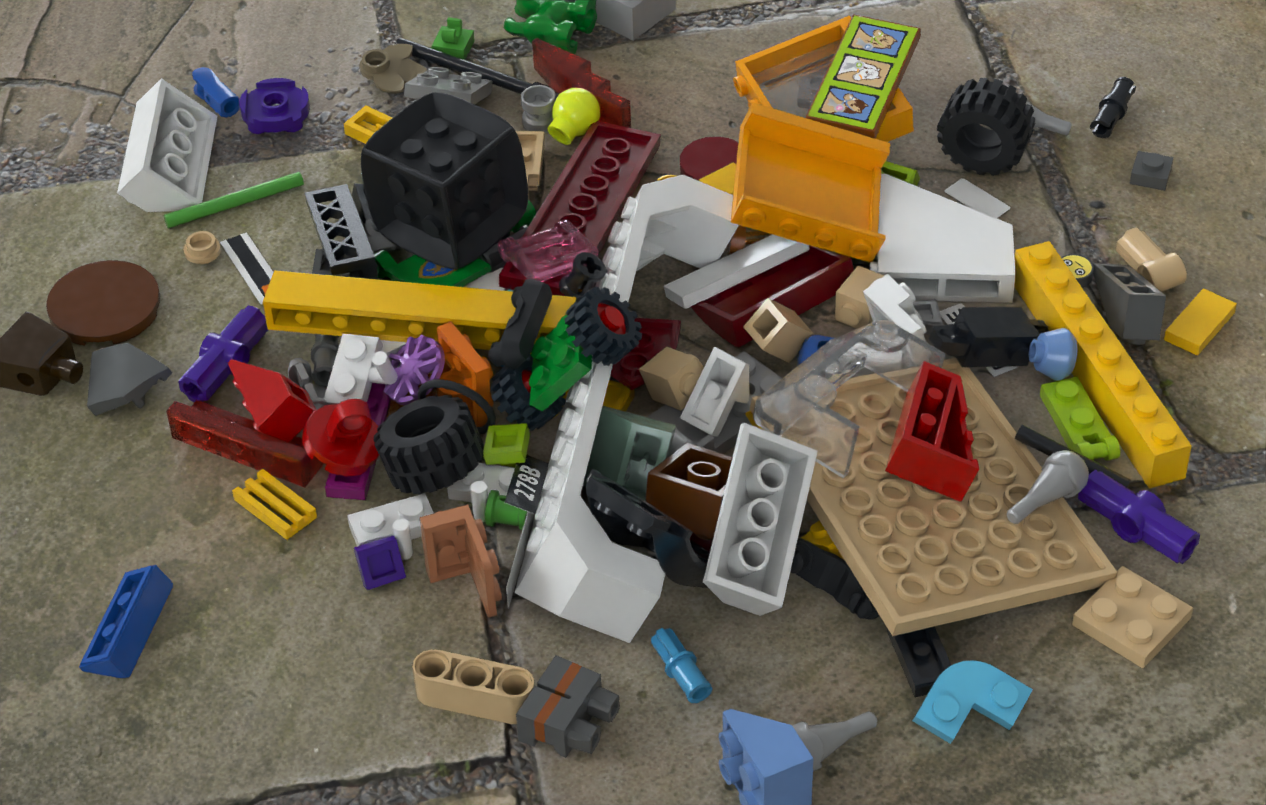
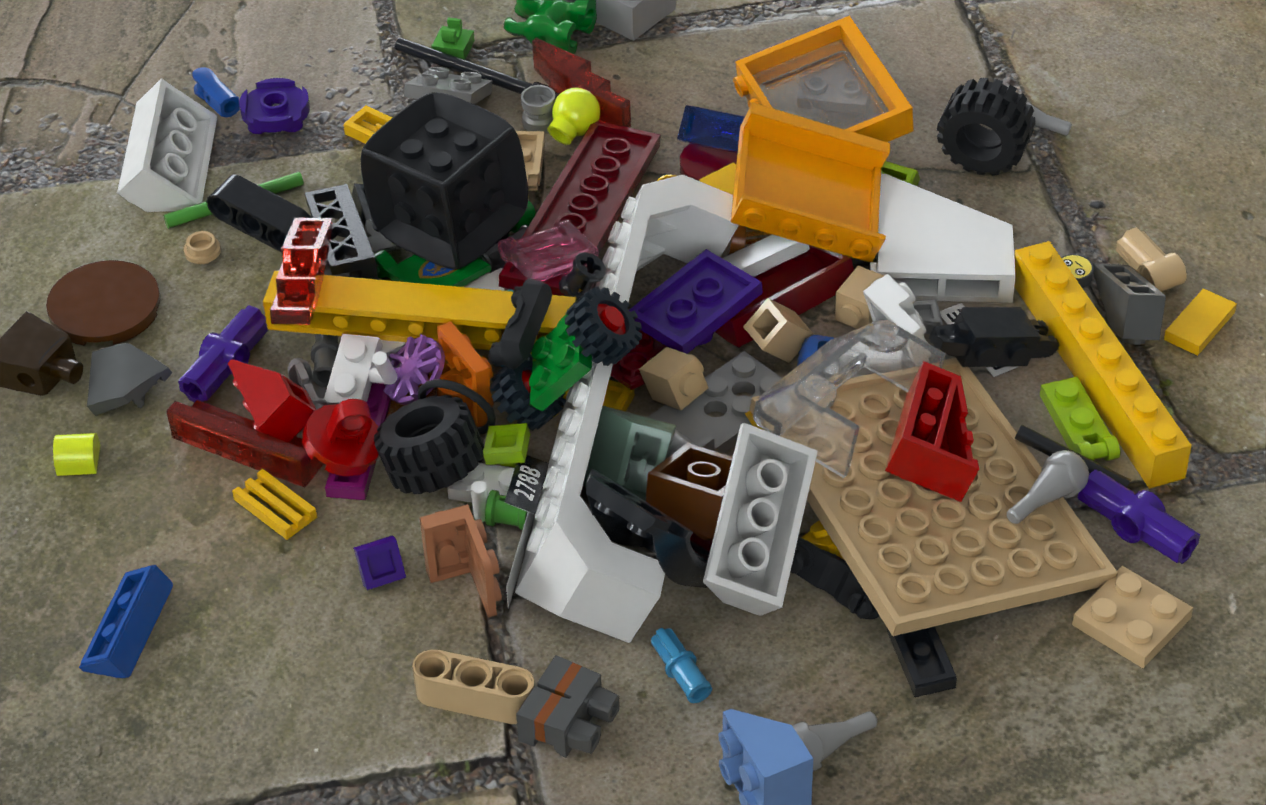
sticker [220,232,274,305] -> none
white plate [347,493,433,560] -> none
dark tan plate [359,44,427,94] -> none
white slope [680,347,749,437] -> none
tile [806,14,921,139] -> none
medium azure plate [912,660,1033,744] -> none
white sticker [945,178,1010,218] -> none
medium blue cone [1029,328,1077,381] -> none
black pin [1090,77,1136,138] -> none
dark grey plate [1130,151,1174,191] -> none
none -> neon yellow brick [53,433,100,476]
none -> black beam [206,174,314,253]
none -> clear red slope [270,218,333,325]
none -> dark purple plate [629,249,763,354]
none -> clear blue tile [677,105,745,153]

